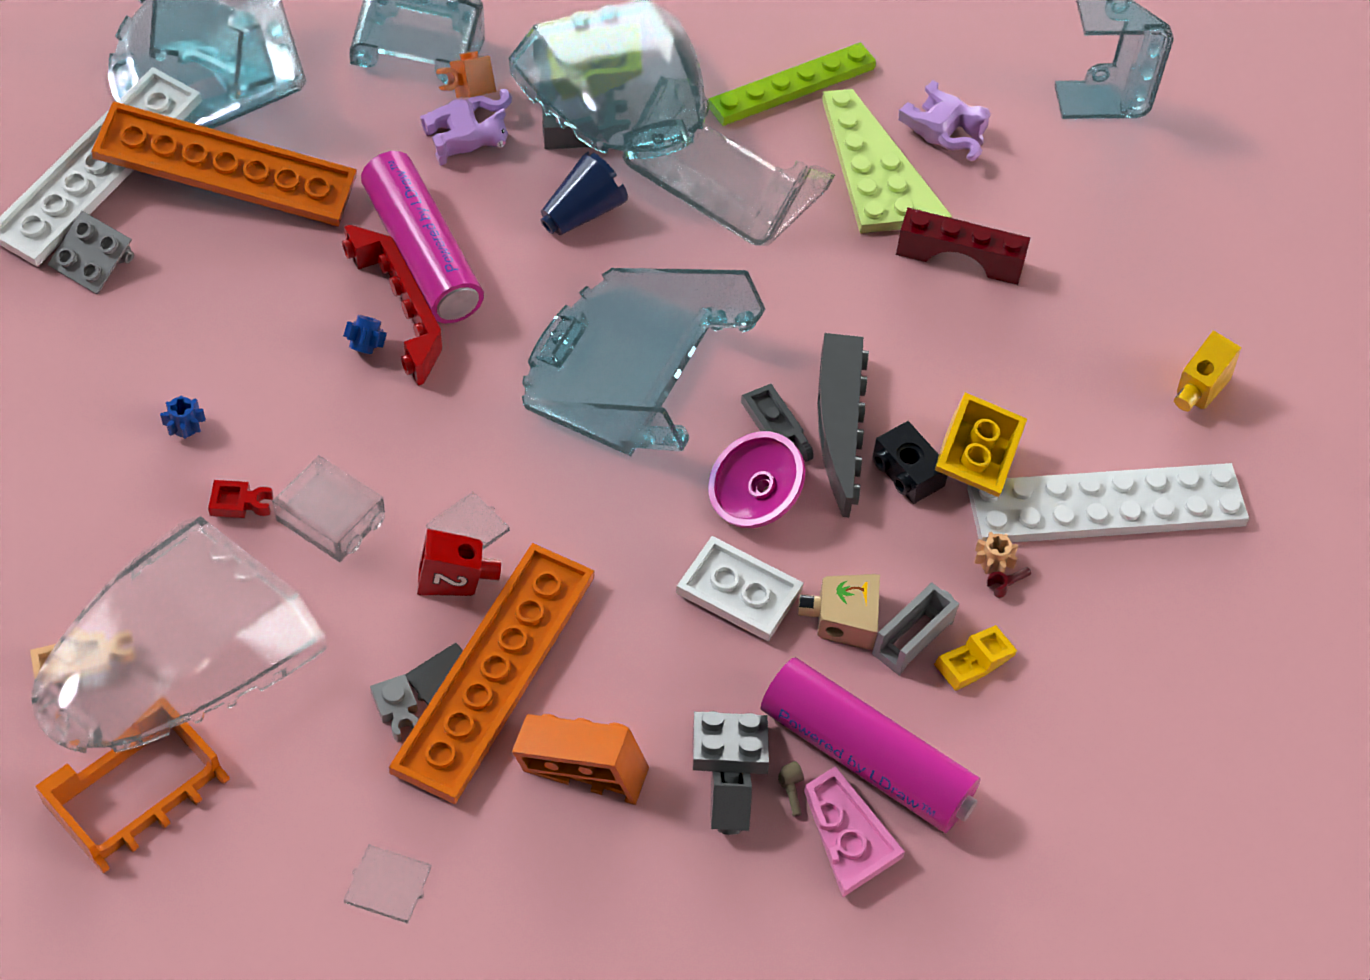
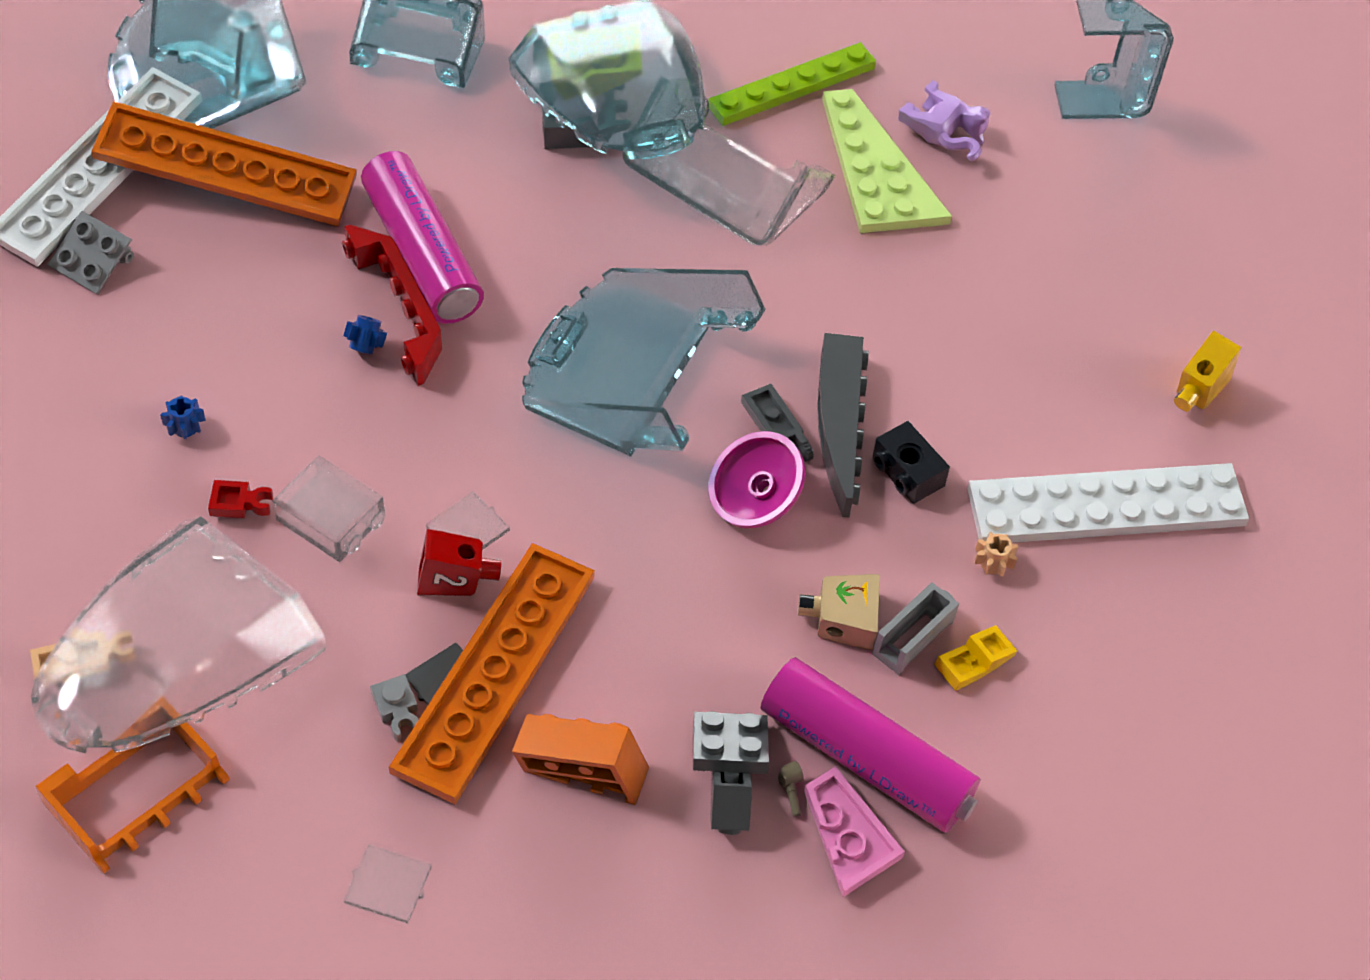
lavender animal [420,89,512,166] -> none
orange brick [436,51,496,98] -> none
dark blue cone [540,152,628,235] -> none
white plate [676,536,804,642] -> none
dark red arch [896,207,1031,285] -> none
yellow slope [935,392,1027,497] -> none
dark red hand [987,567,1031,598] -> none

